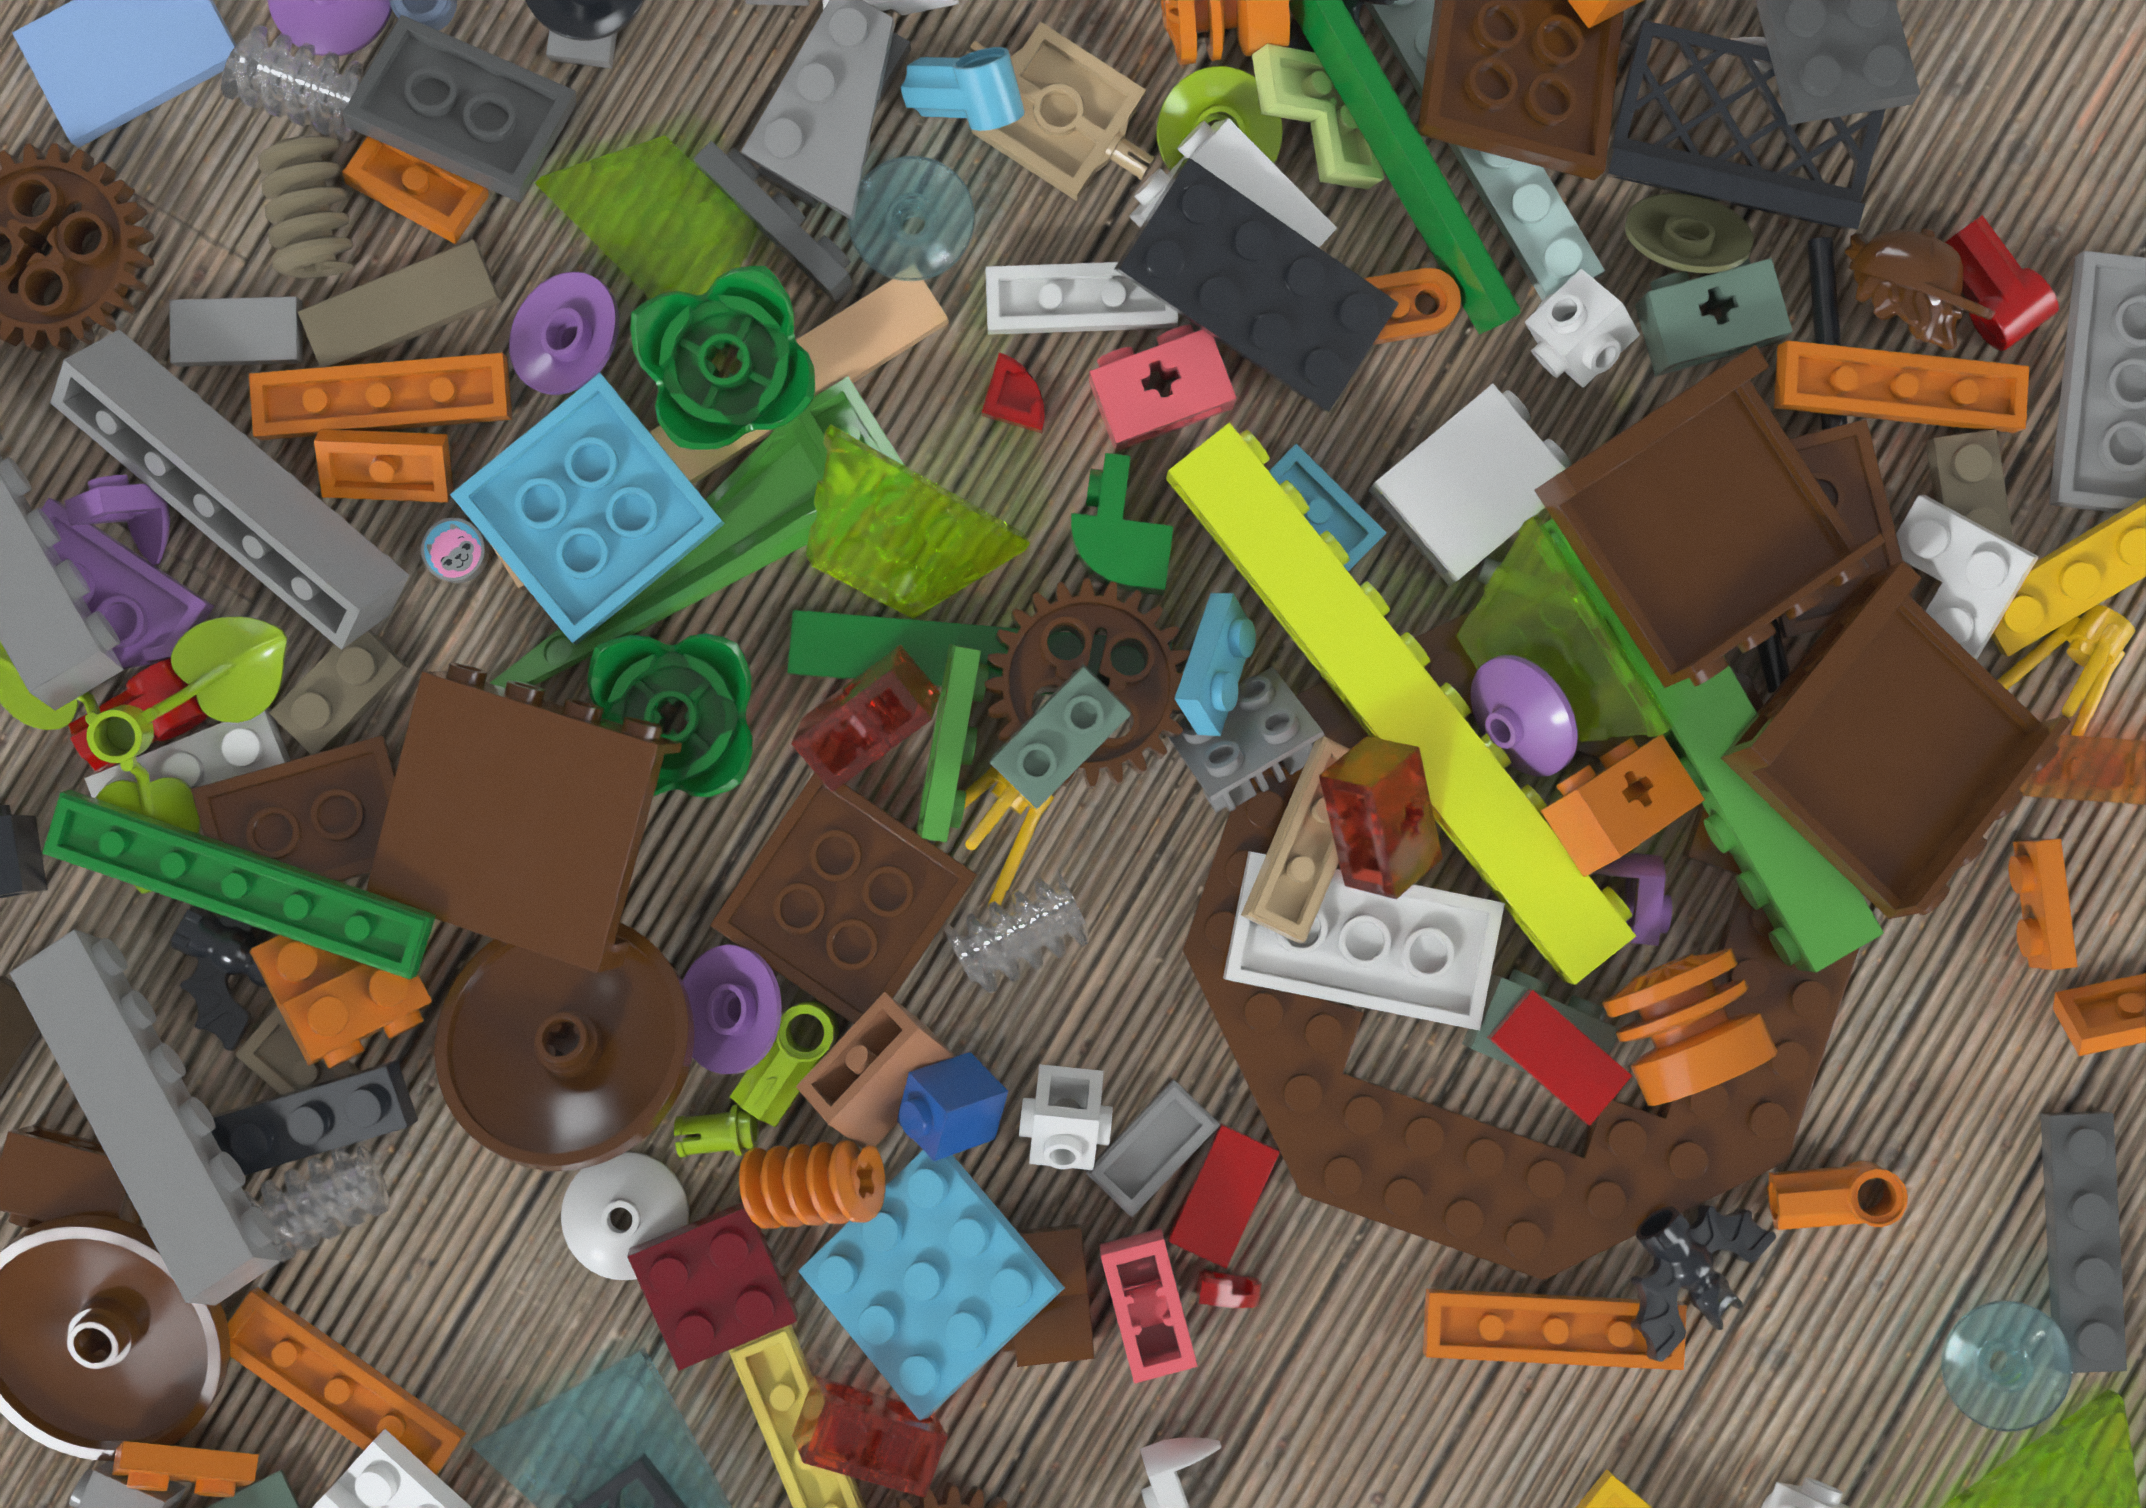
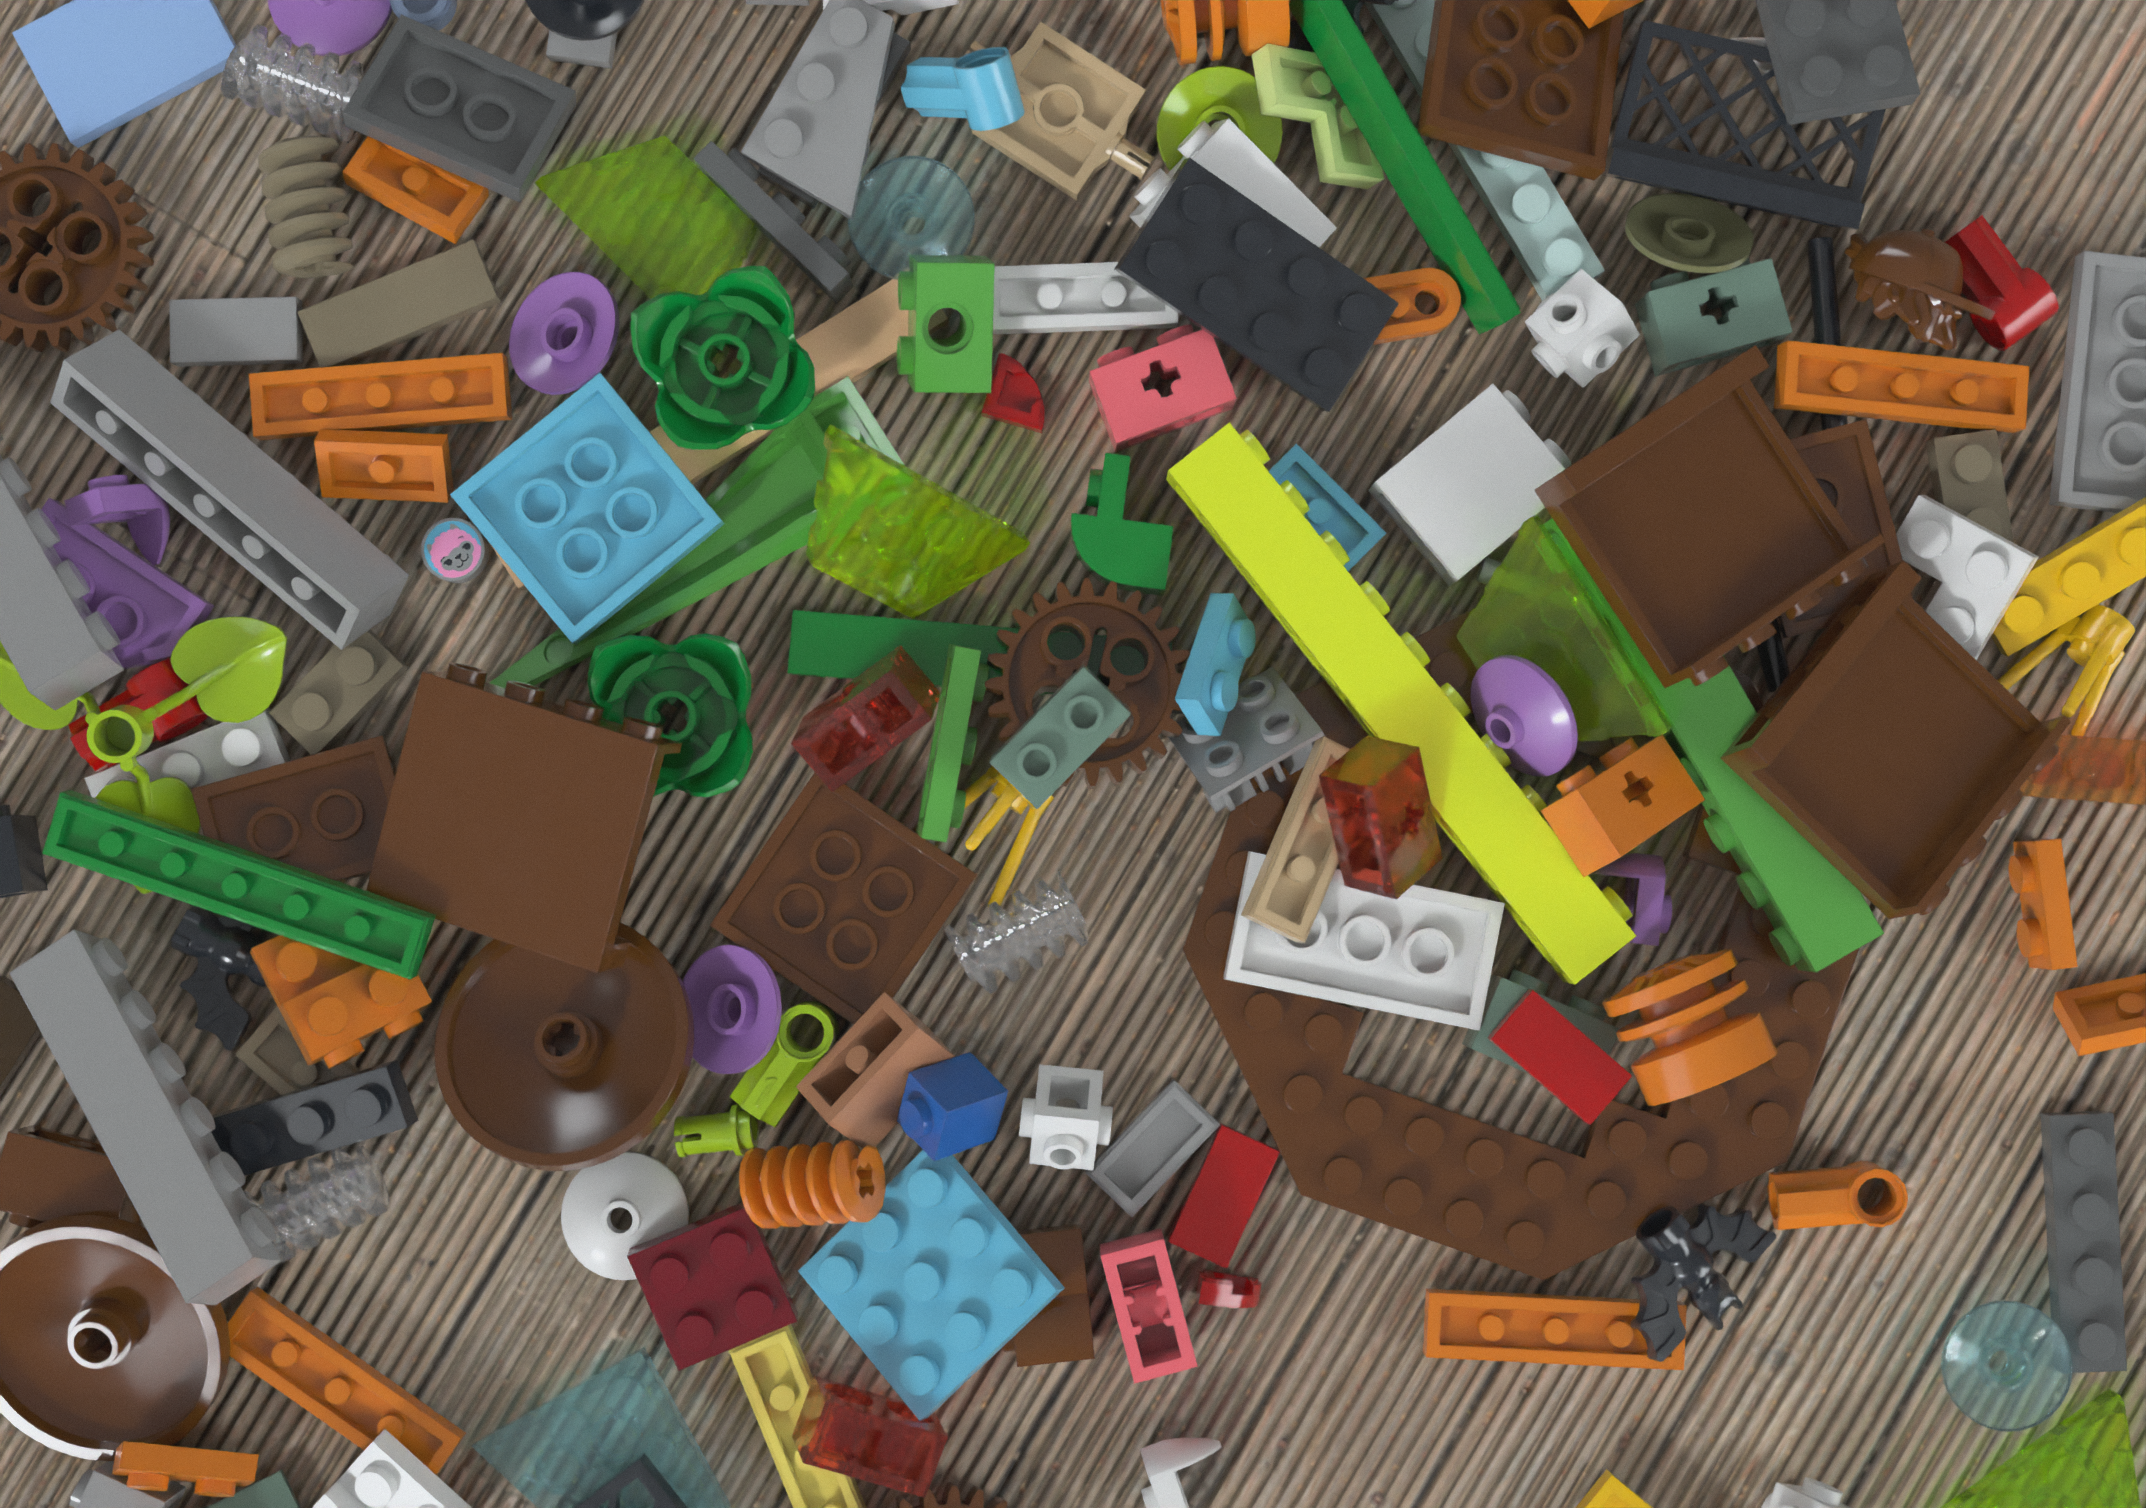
none -> bright green brick [897,255,995,393]

